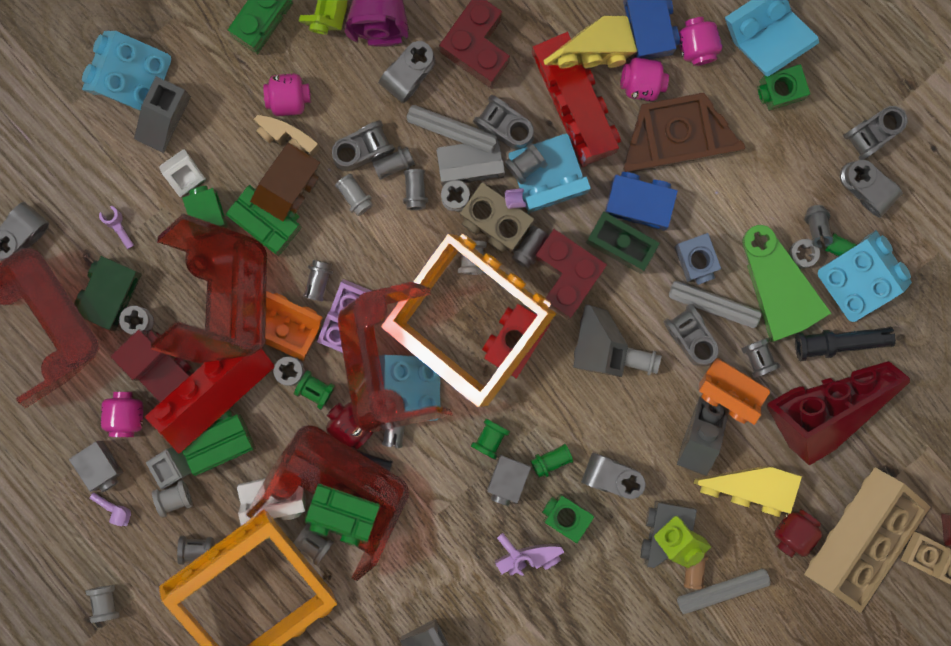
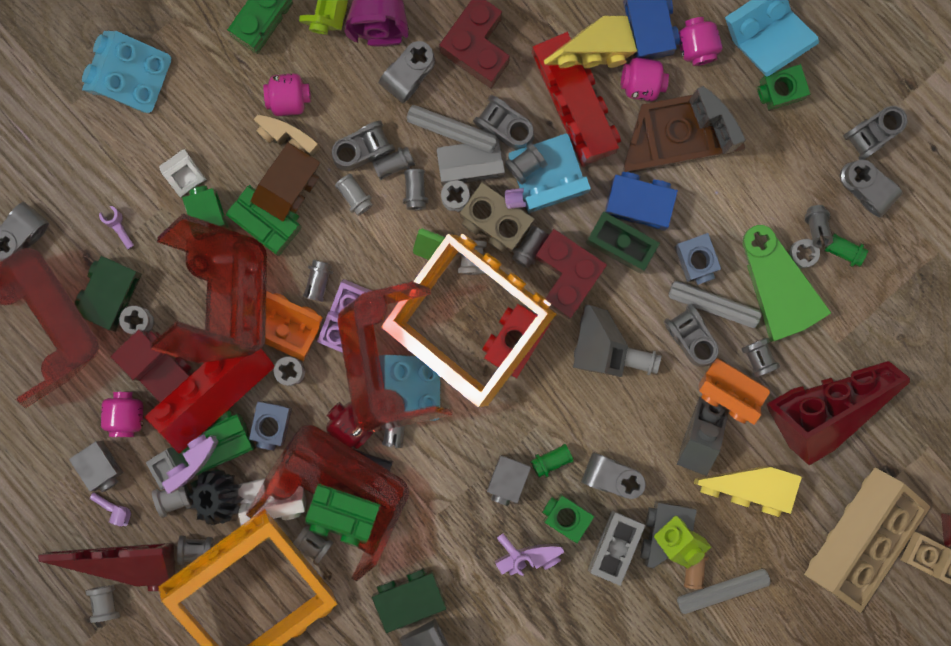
dark grey slope [134,76,191,153] -> none
green bush [294,370,336,410] -> none
green bush [471,418,510,460] -> none
dark red head [774,509,822,558] -> none
black pin [795,326,896,361] -> none
medium azure bracket [818,230,912,322] -> none
none -> dark red wedge [38,543,175,592]
none -> lavender slope [162,434,219,494]
none -> black gear [188,469,244,525]
none -> sand blue brick [249,401,292,451]
none -> dark green brick [372,568,447,633]
none -> bright green slope [413,228,445,260]
none -> light grey brick [588,510,645,586]
none -> dark grey slope [689,86,746,154]

